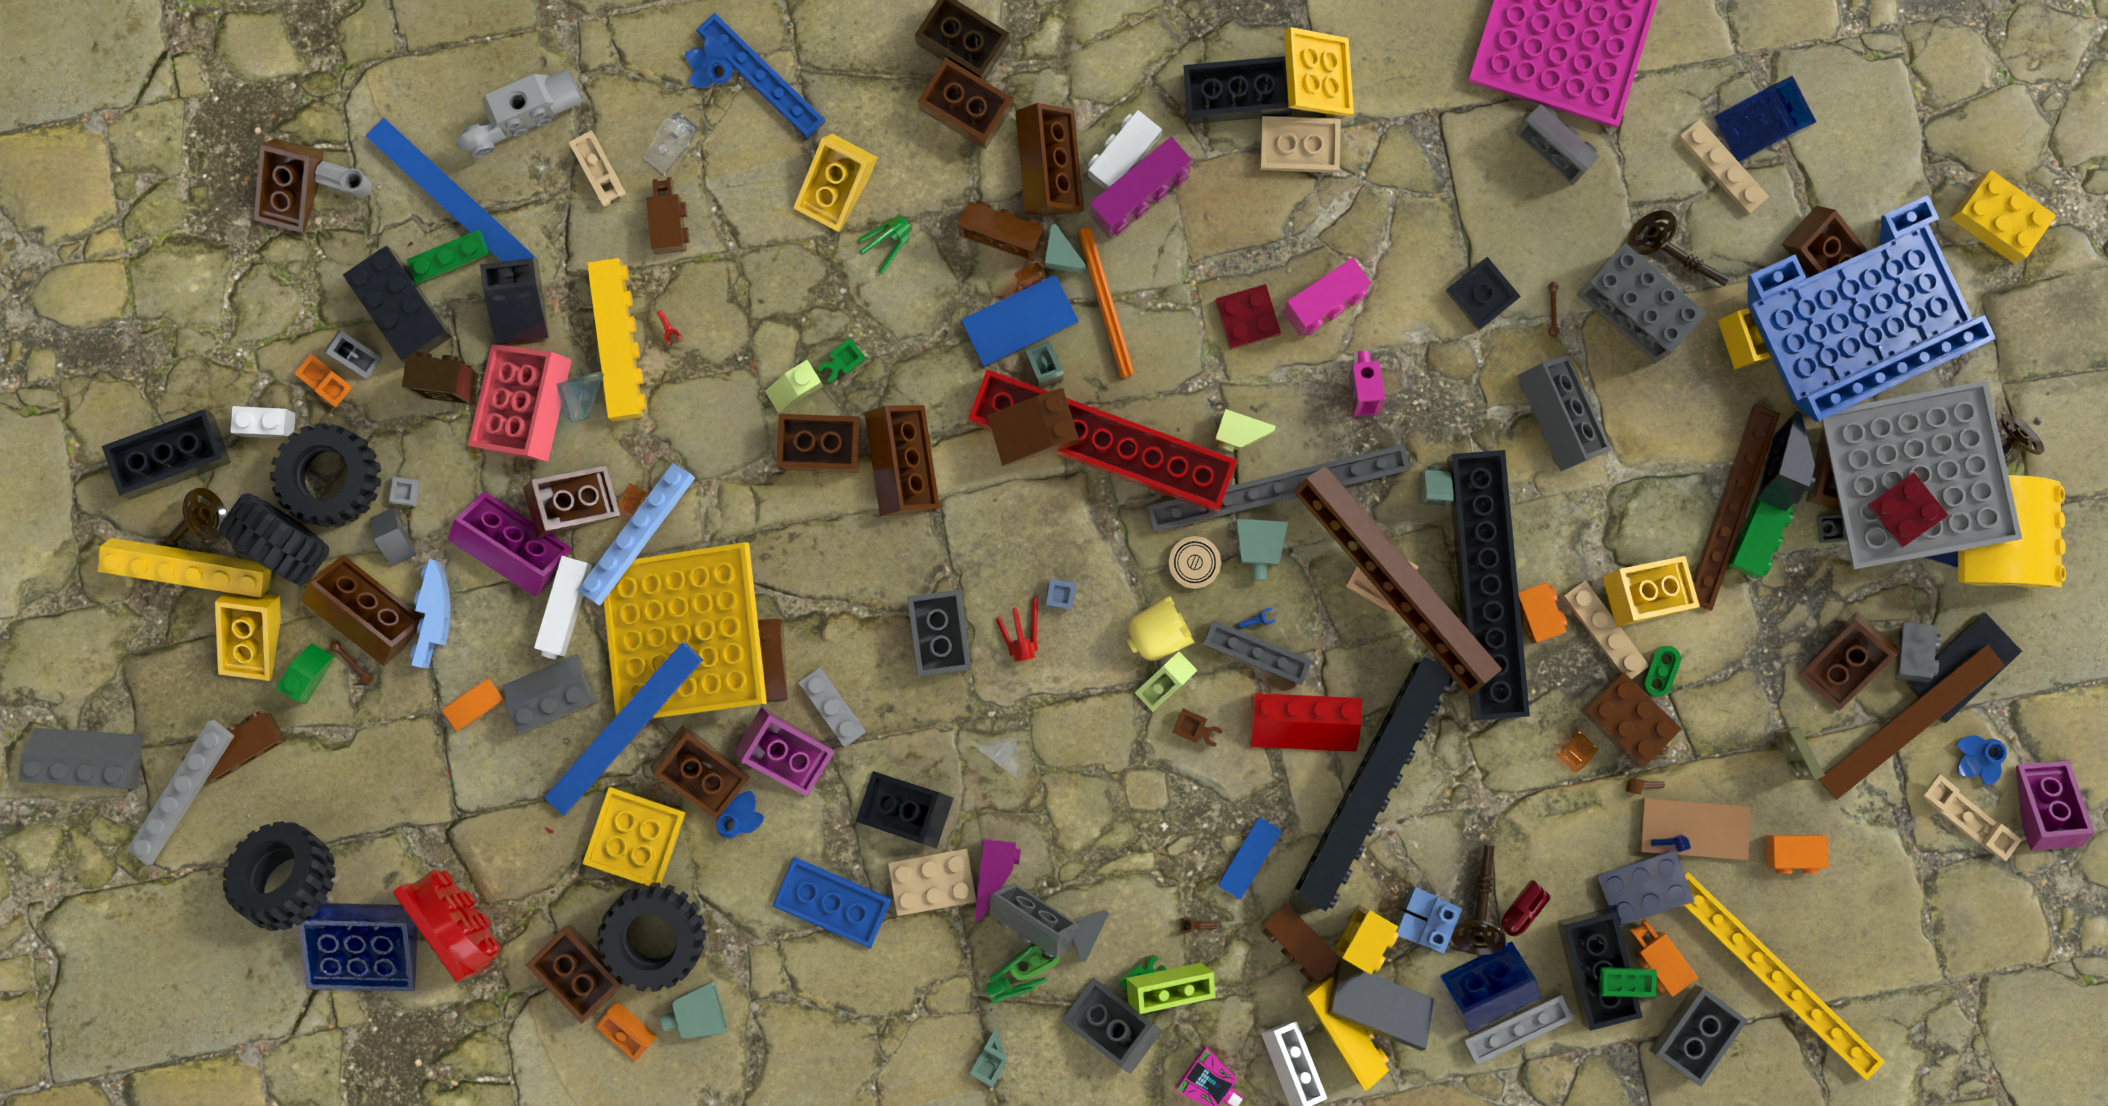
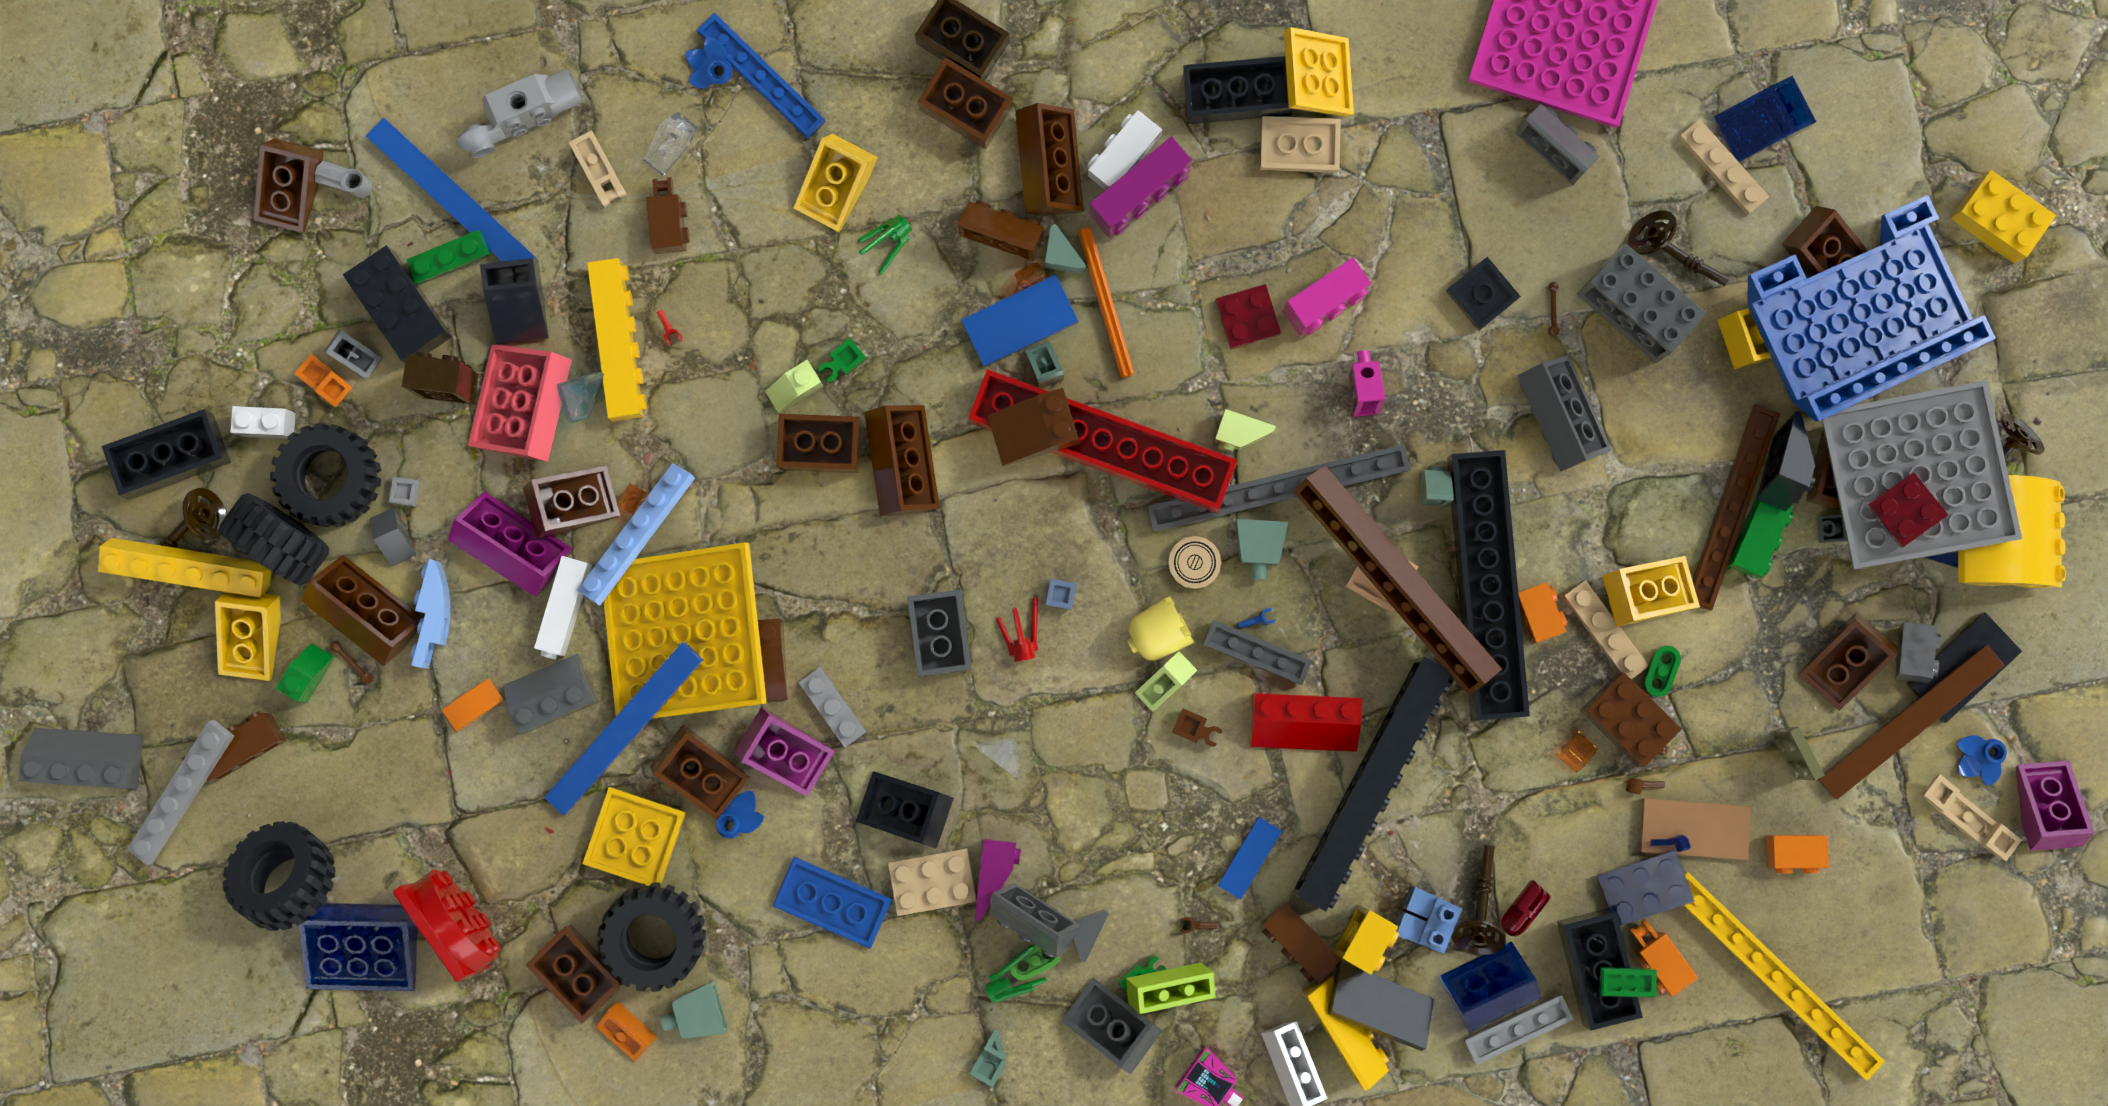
dark grey brick [1649,985,1748,1087] -> none

